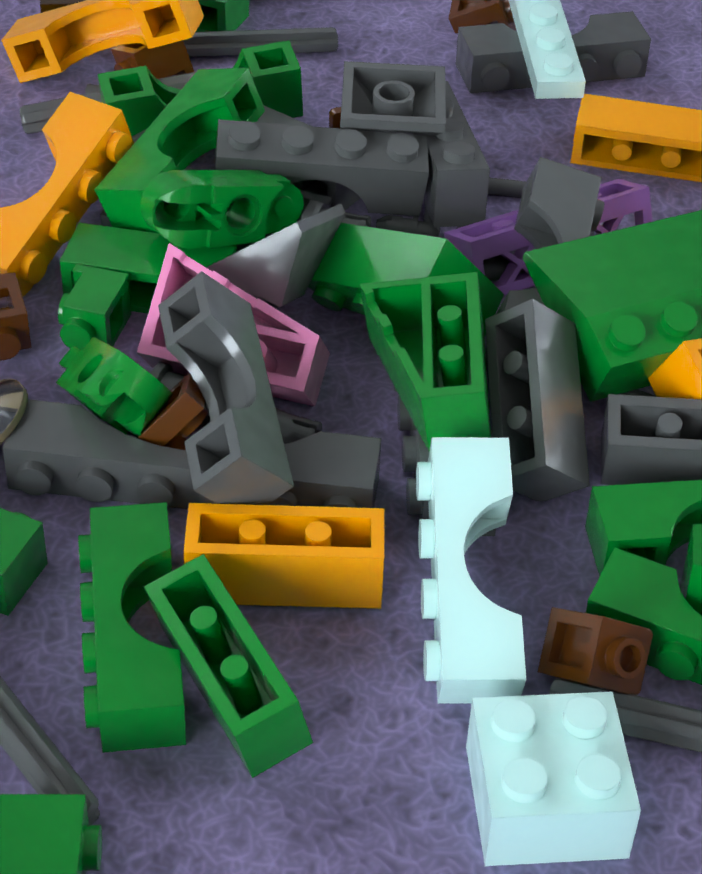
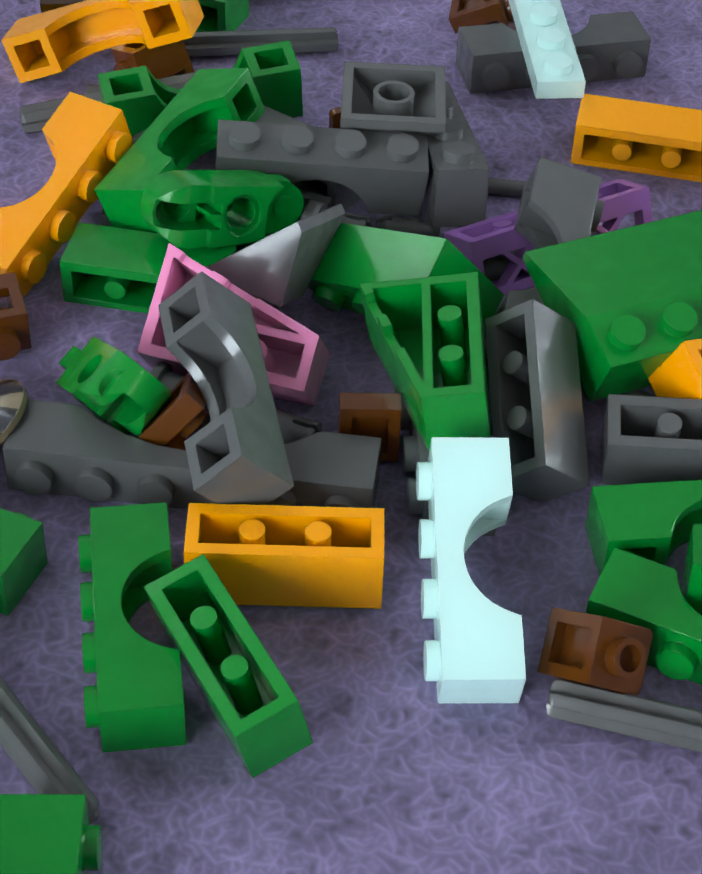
green brick [58,264,132,350] -> none
light aqua brick [466,691,641,866] -> none
none -> reddish brown bracket [338,393,402,462]

